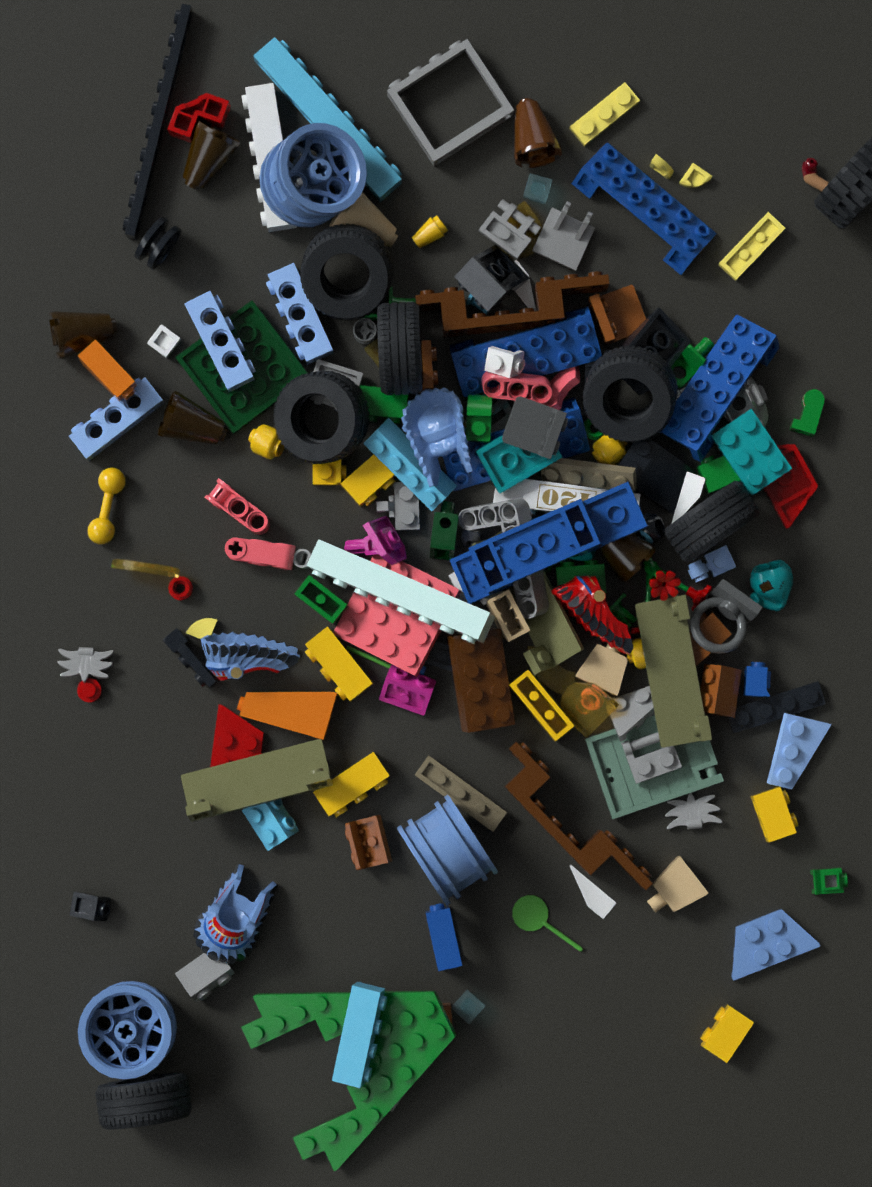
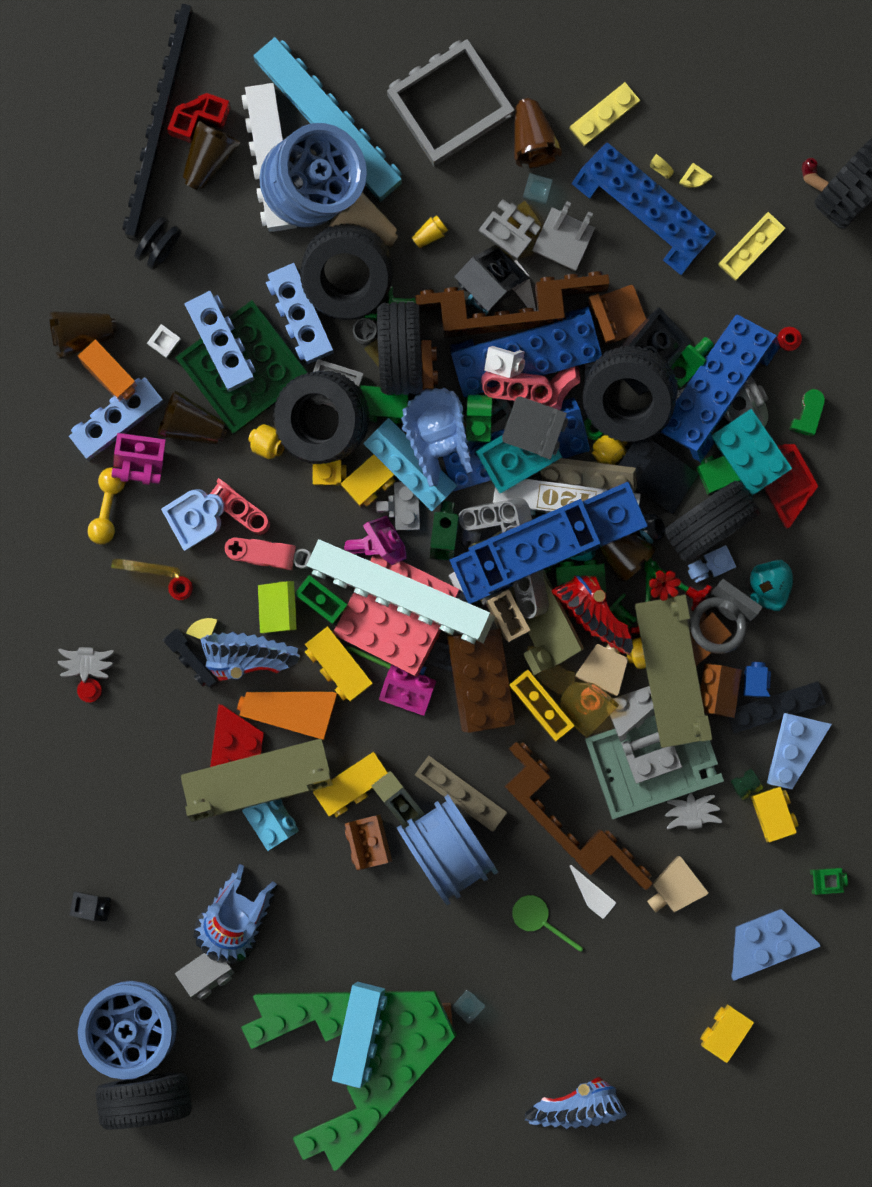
blue window [426,903,462,971] -> none
white sticker [671,472,705,524] -> none
none -> dark pink brick [111,433,166,485]
none -> light blue plate [161,489,224,551]
none -> lime tile [258,581,296,633]
none -> olive brick [371,771,424,828]
none -> medium blue piece [525,1077,627,1129]
none -> clear green wheel [730,768,763,801]
none -> red plate [777,327,802,351]

